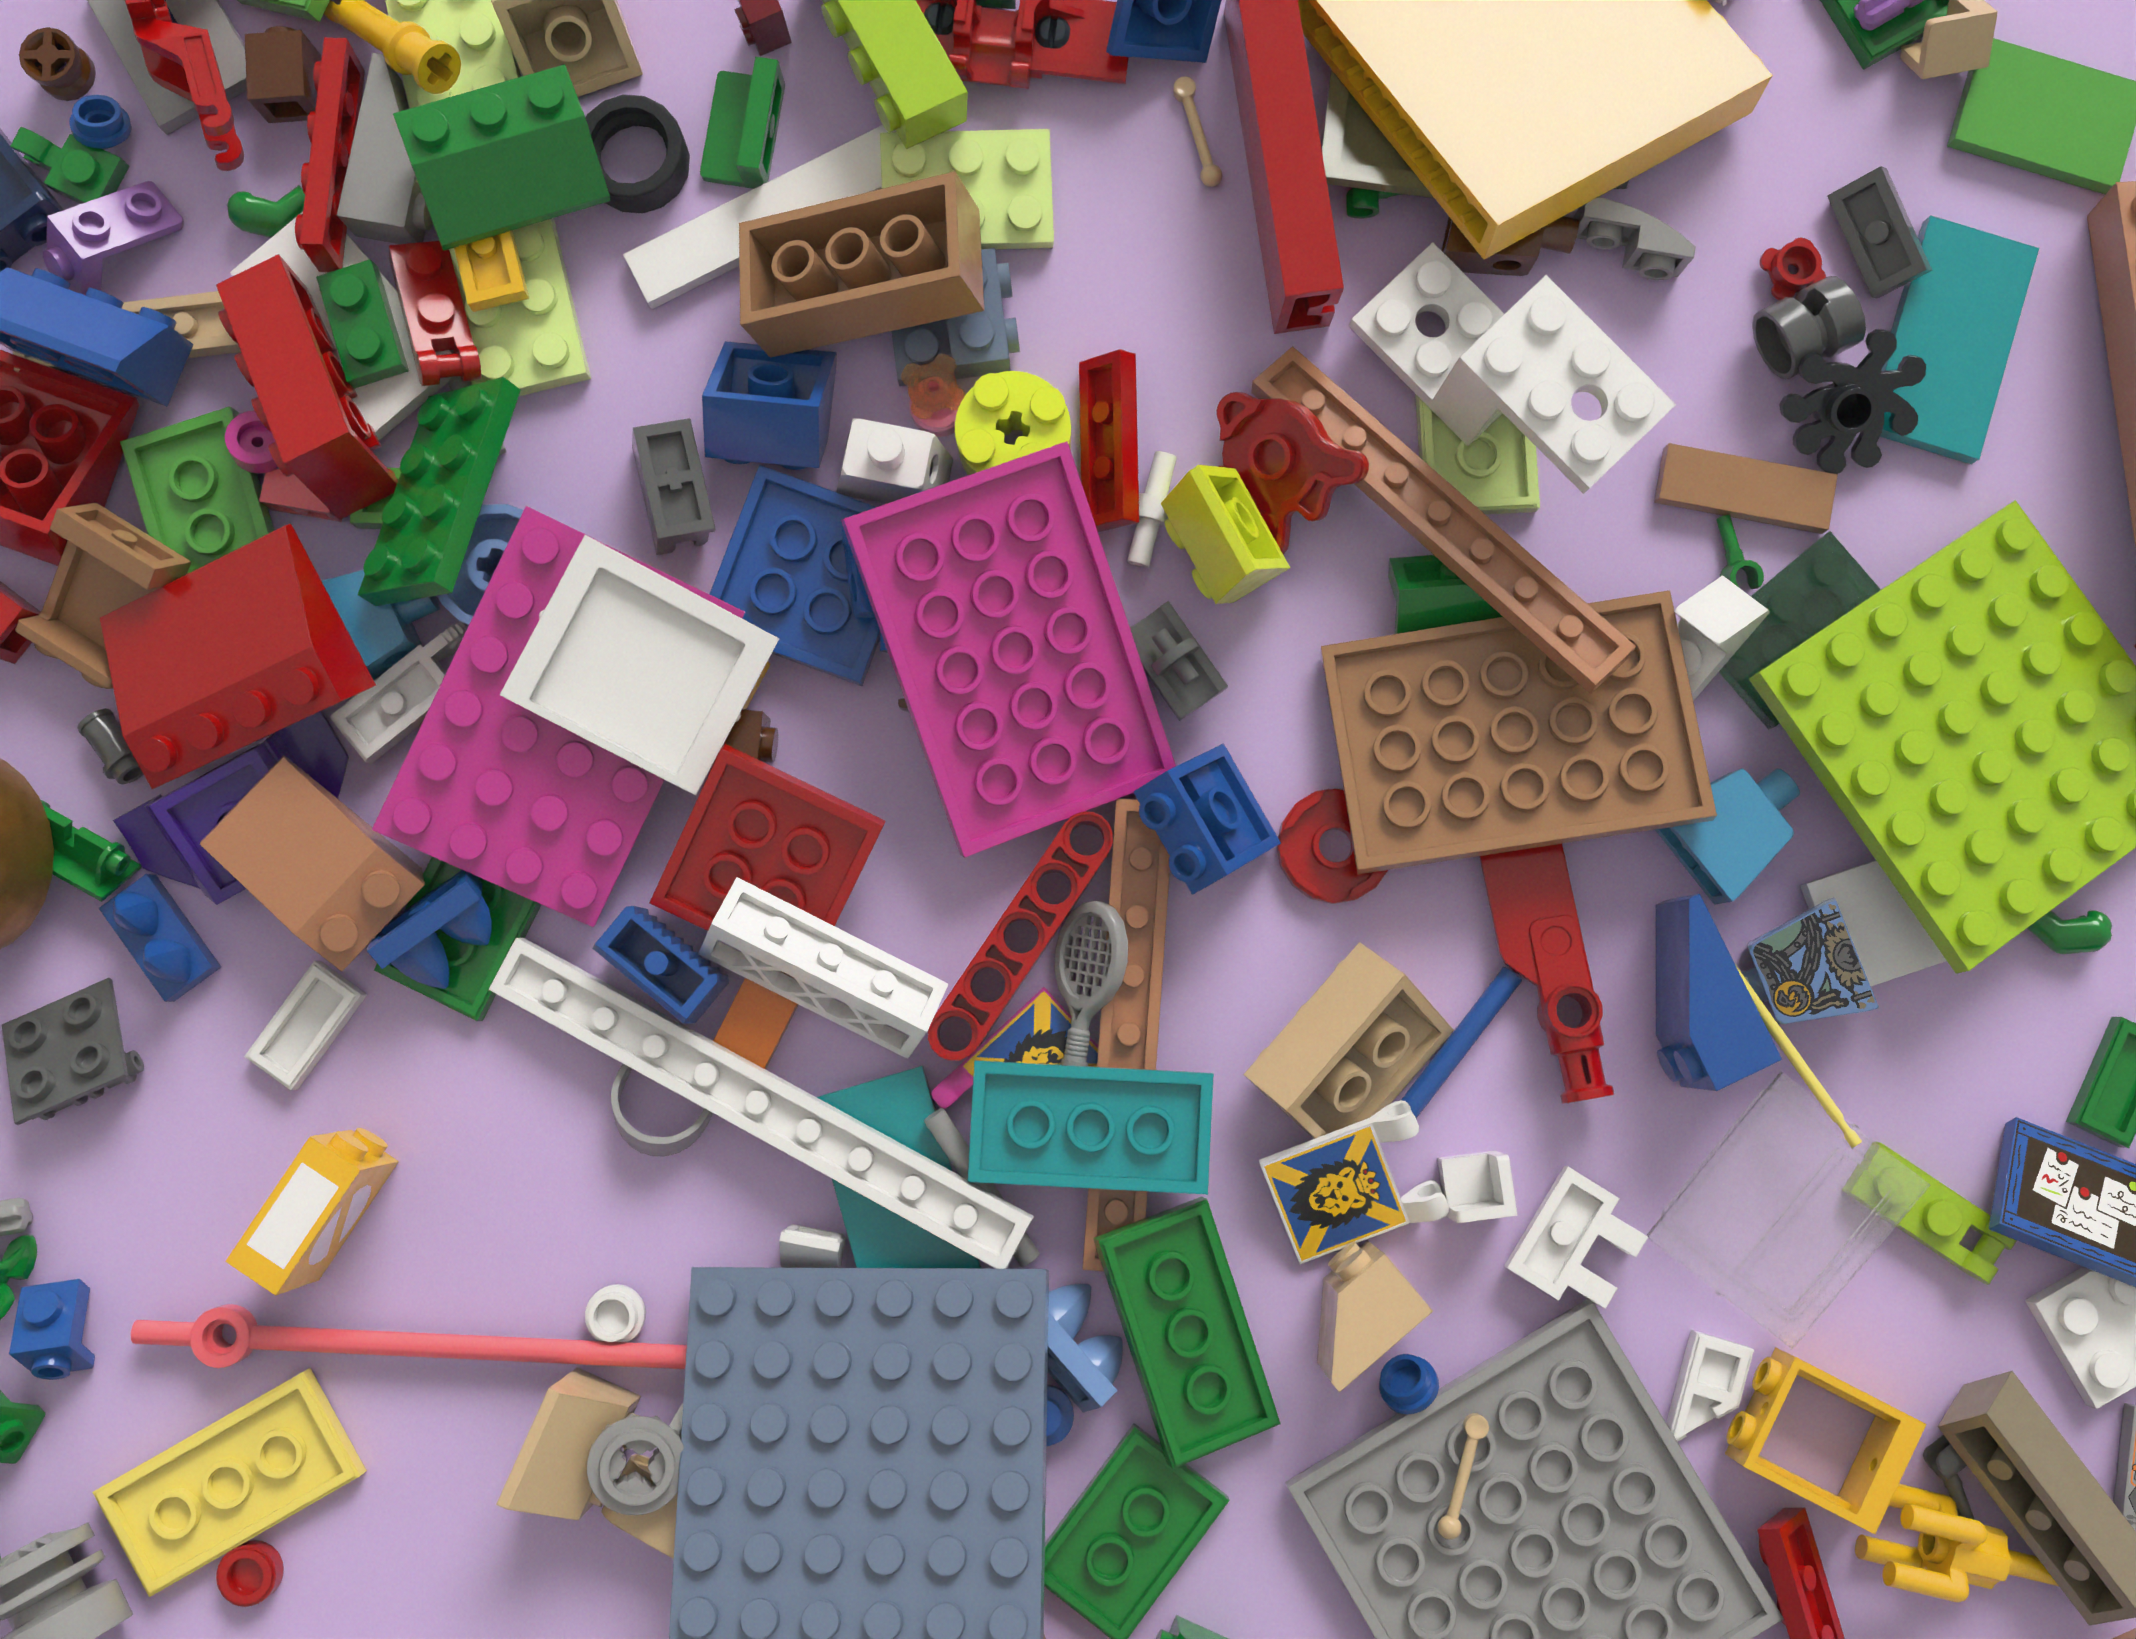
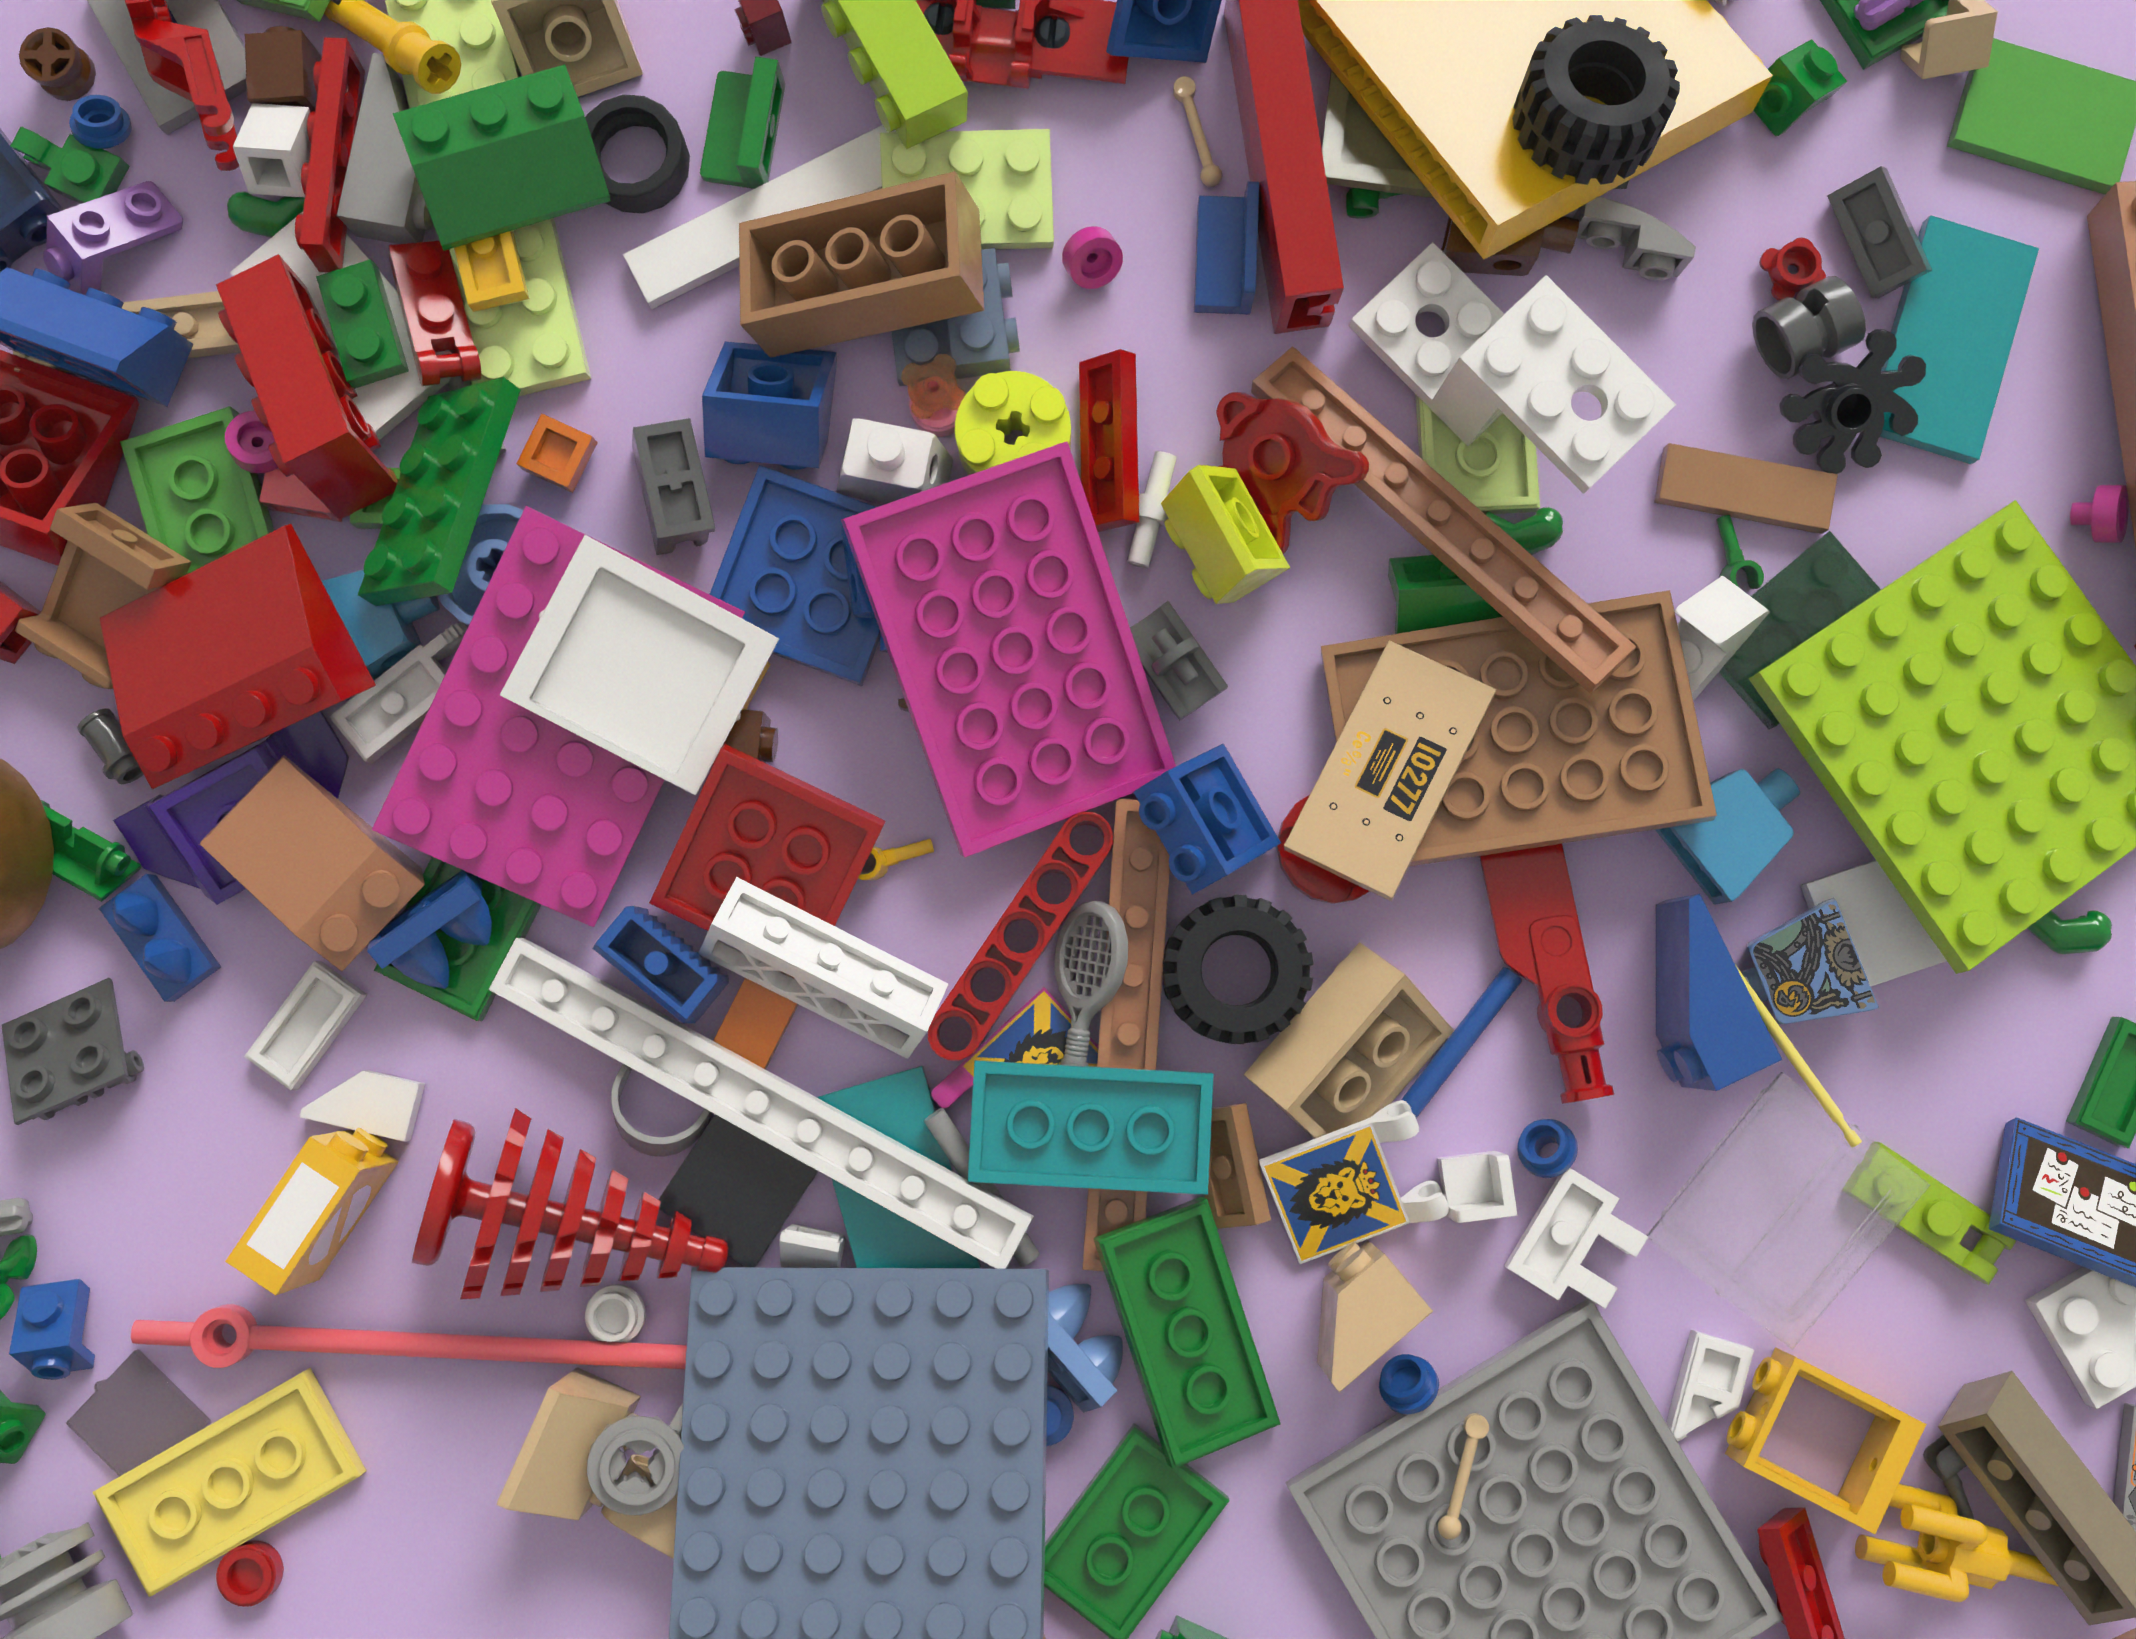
none -> clear smoke piece [66,1349,211,1476]
none -> white brick [233,103,311,197]
none -> white tile [300,1070,425,1142]
none -> red plant [412,1108,729,1300]
none -> orange plate [516,413,598,493]
none -> black tile [658,1114,819,1267]
none -> yellow hand [858,838,934,881]
none -> dark pink tile [1062,226,1123,289]
none -> black tyre [1163,895,1314,1044]
none -> blue panel [1194,181,1259,315]
none -> medium nougat plate [1204,1103,1271,1229]
none -> tan tile [1284,640,1497,902]
none -> green arm [1485,507,1563,555]
none -> black tyre [1512,15,1680,185]
none -> blue plate [1517,1119,1578,1178]
none -> green bracket [1753,39,1847,136]
none -> dark pink tile [2070,485,2129,543]

